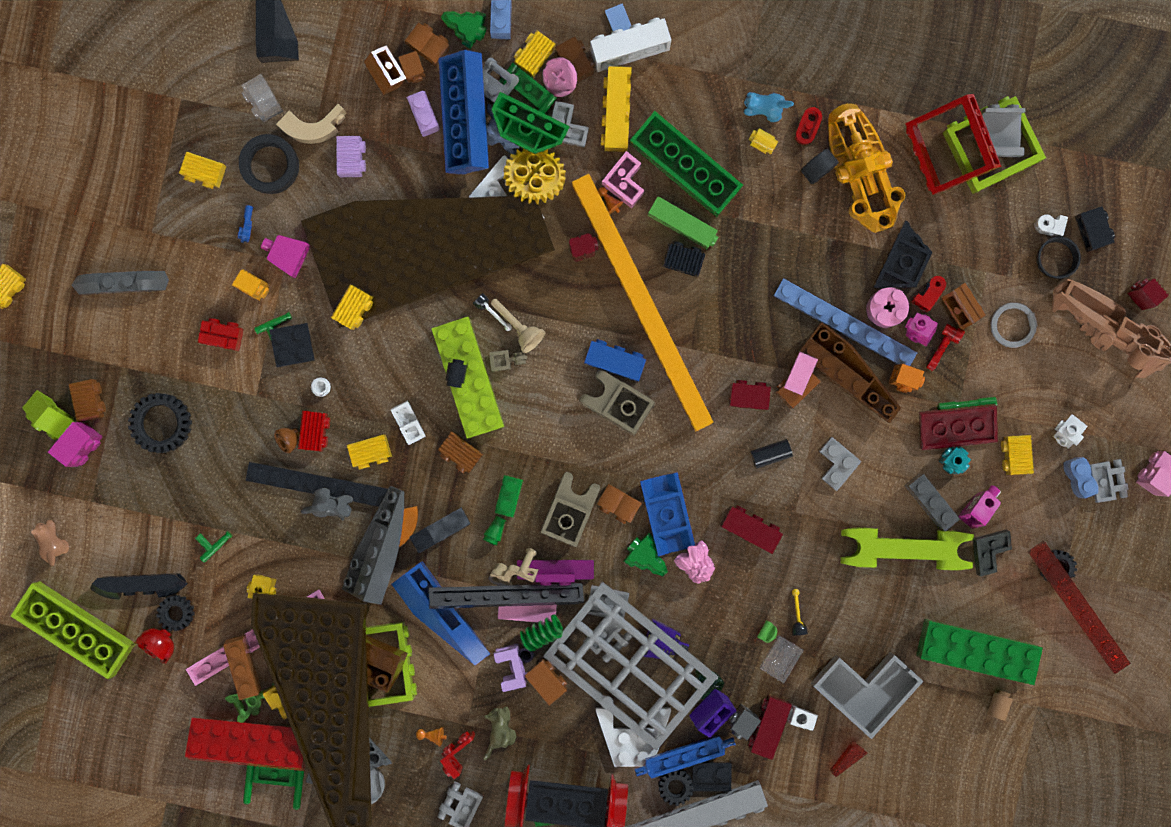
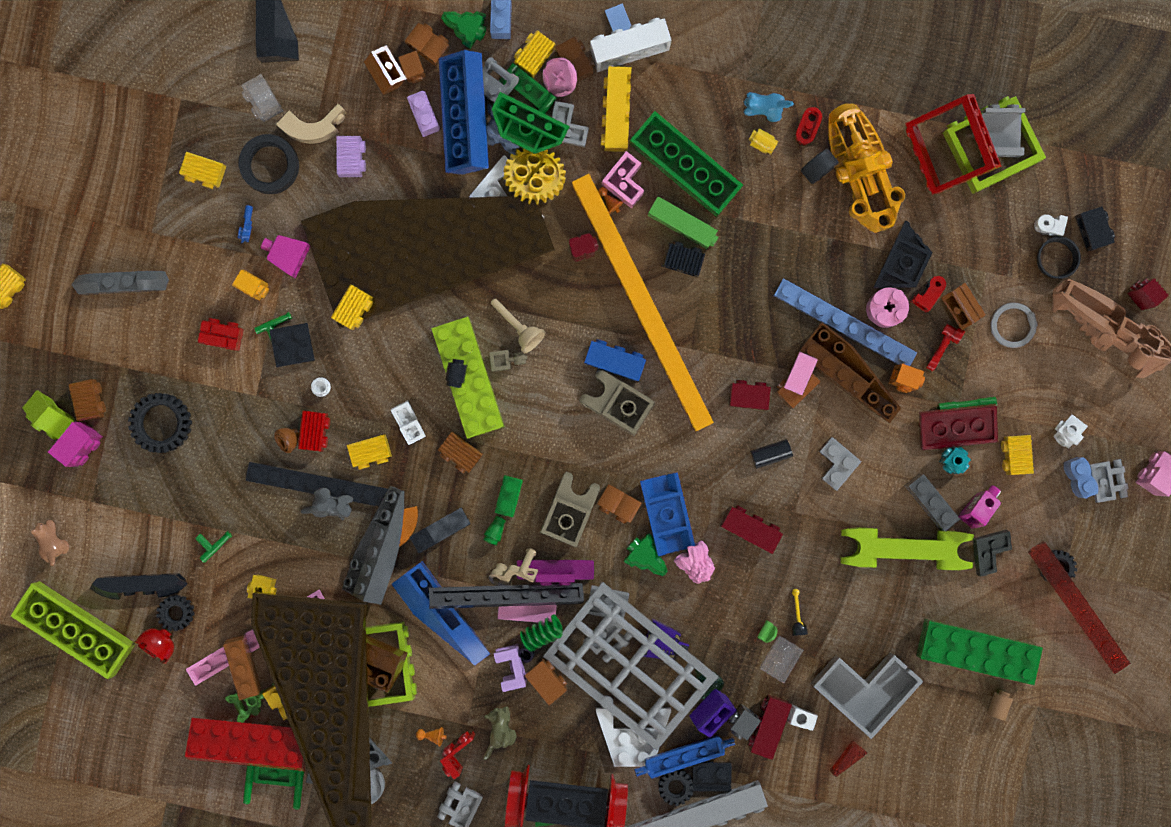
hinge [473,293,512,331] -> none
dark pink brick [905,313,938,346] -> none

